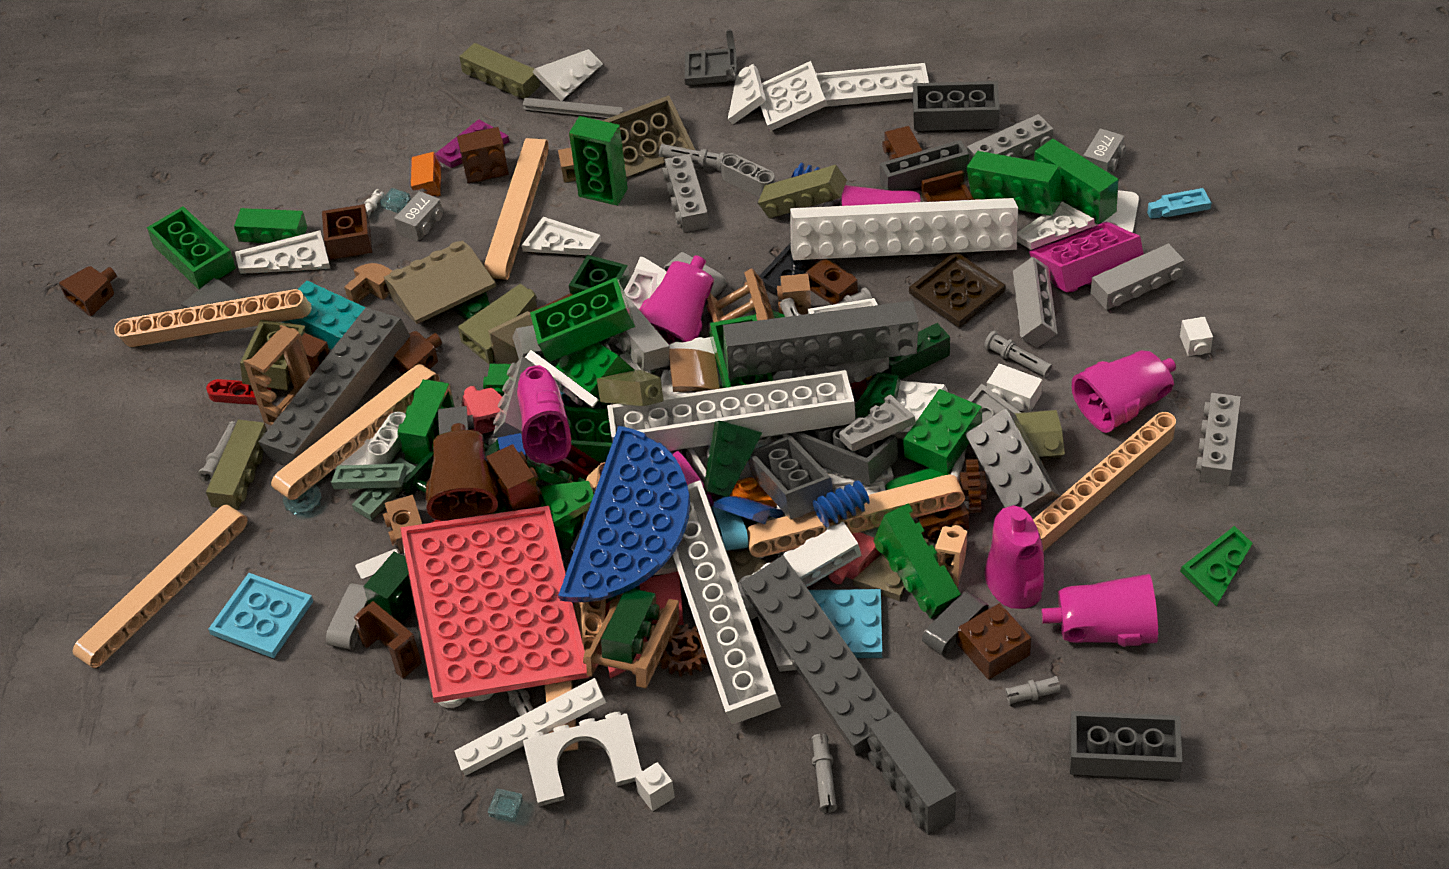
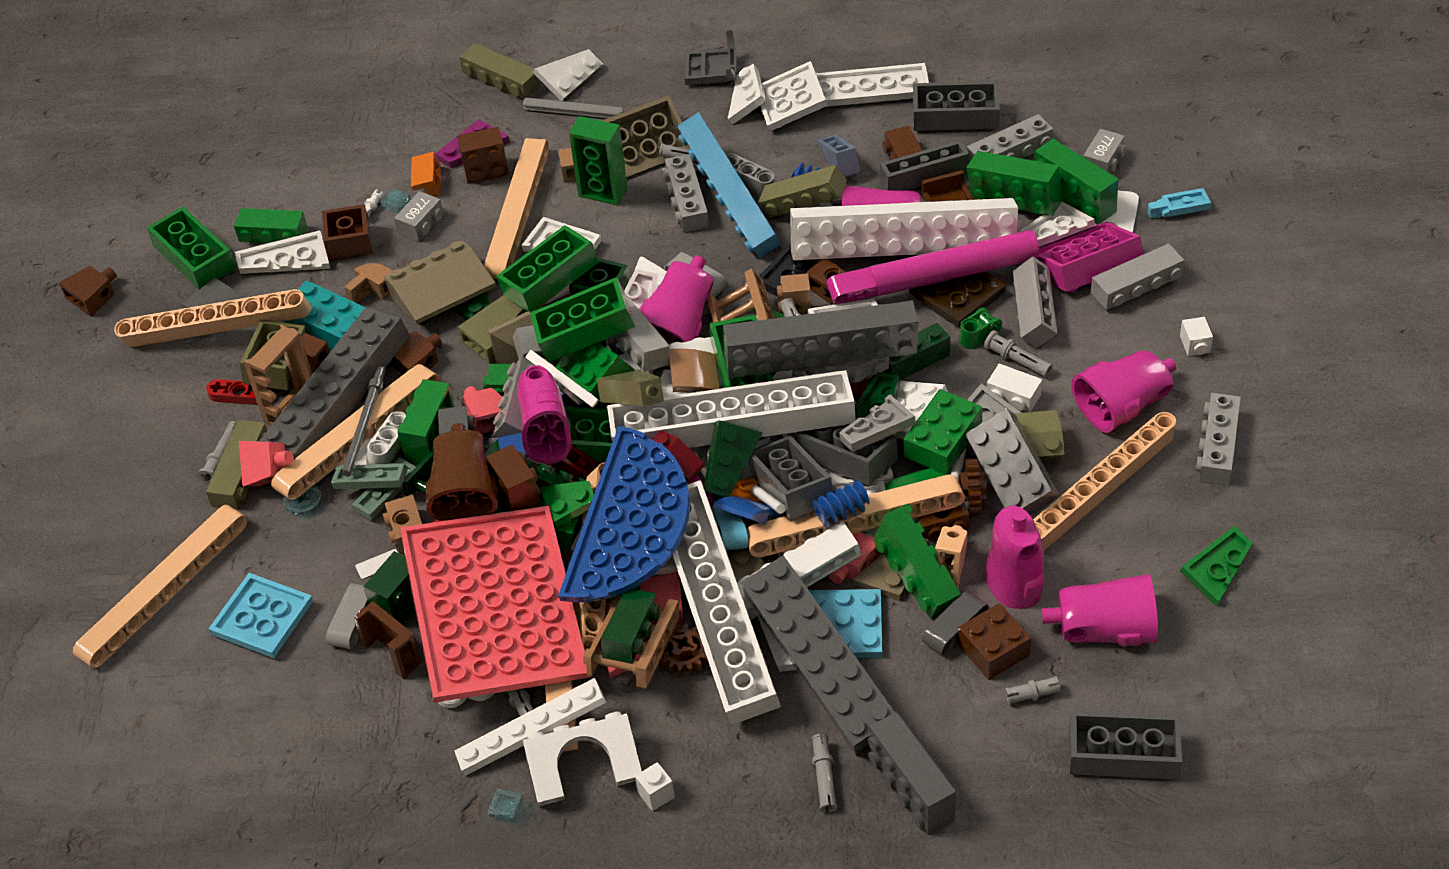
none -> coral torso [239,441,294,487]
none -> dark grey bar [342,366,386,477]
none -> green brick [496,225,599,312]
none -> dark red slope [652,430,705,482]
none -> dark azure brick [677,112,782,258]
none -> white bar [751,485,786,514]
none -> sand blue slope [817,135,861,179]
none -> dark pink piece [826,230,1039,304]
none -> green piece [959,308,1002,349]

